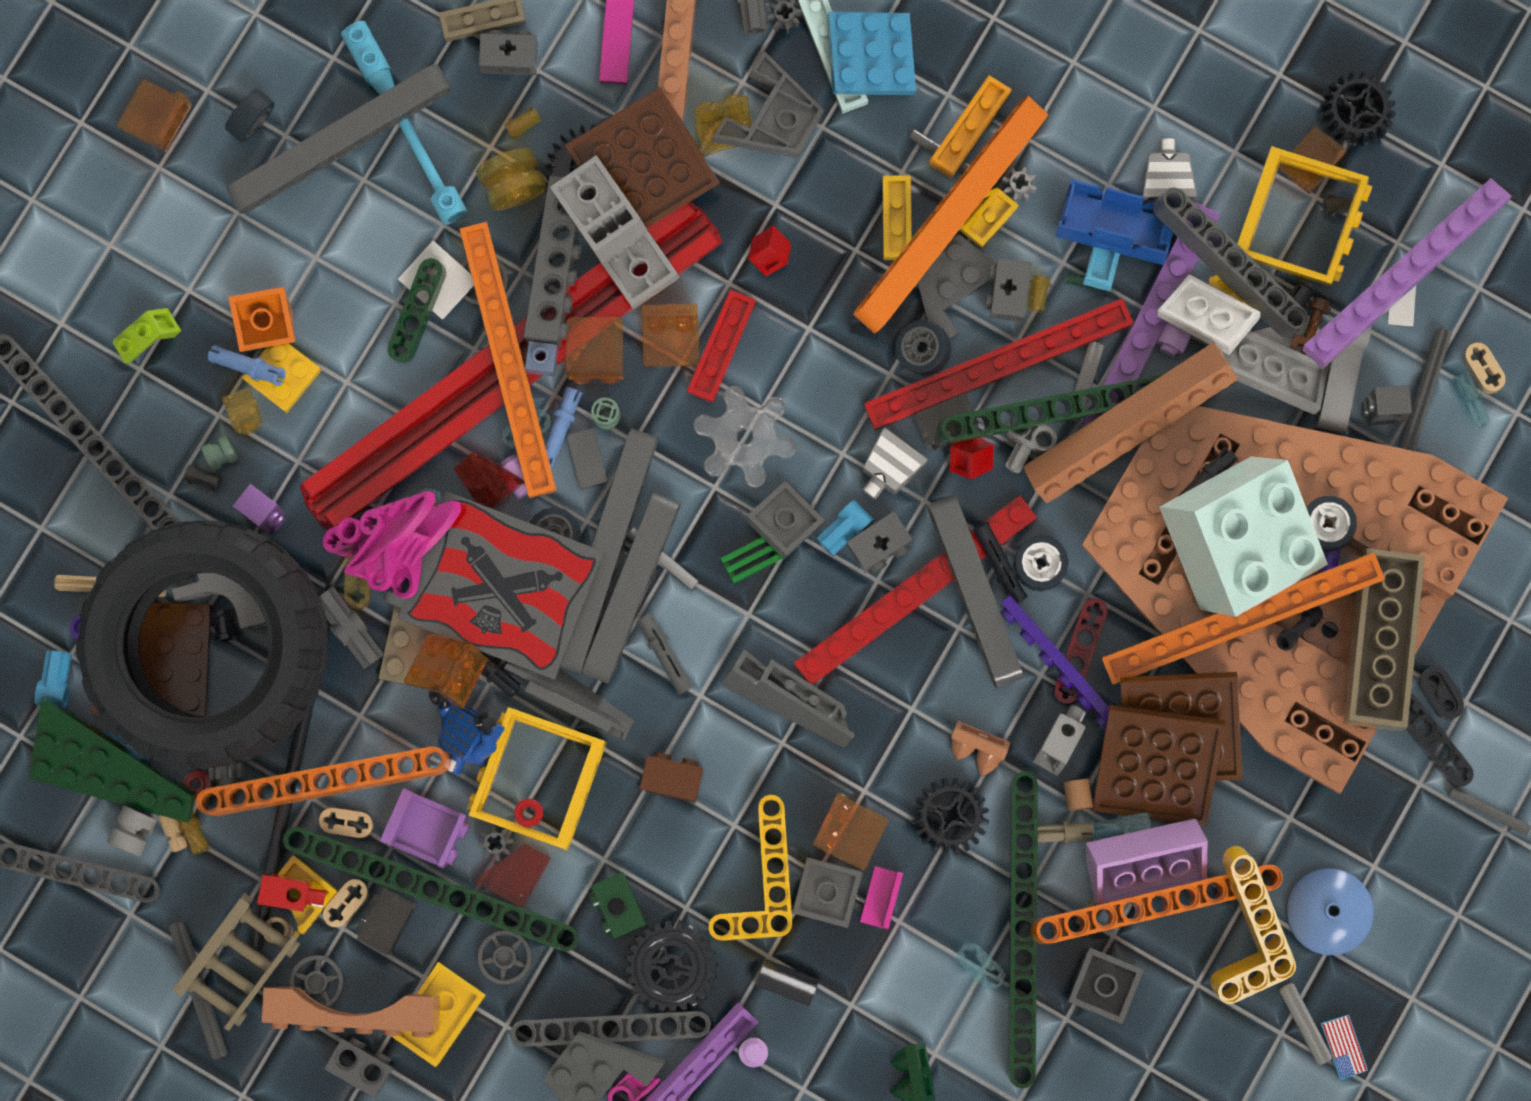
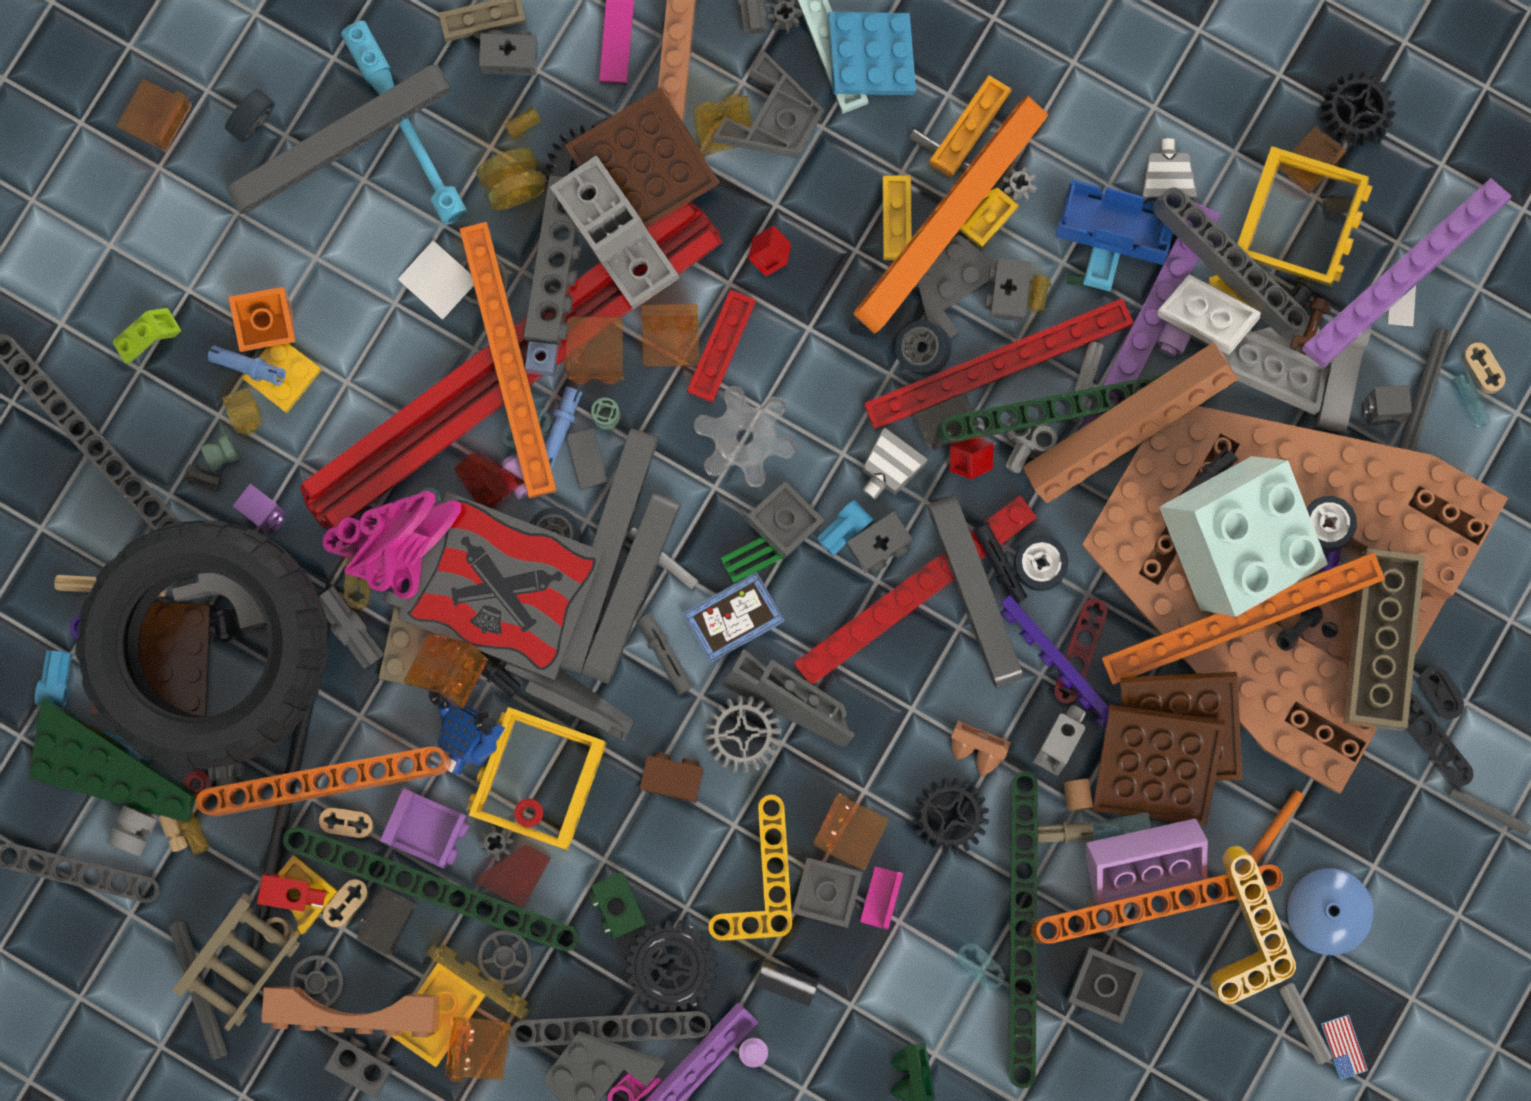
dark green beam [388,258,446,363] -> none
none -> clear yellow plate [427,944,531,1020]
none -> clear orange bracket [445,1017,510,1082]
none -> tile [683,572,785,663]
none -> light grey gear [704,696,781,773]
none -> orange bar [1250,790,1304,864]

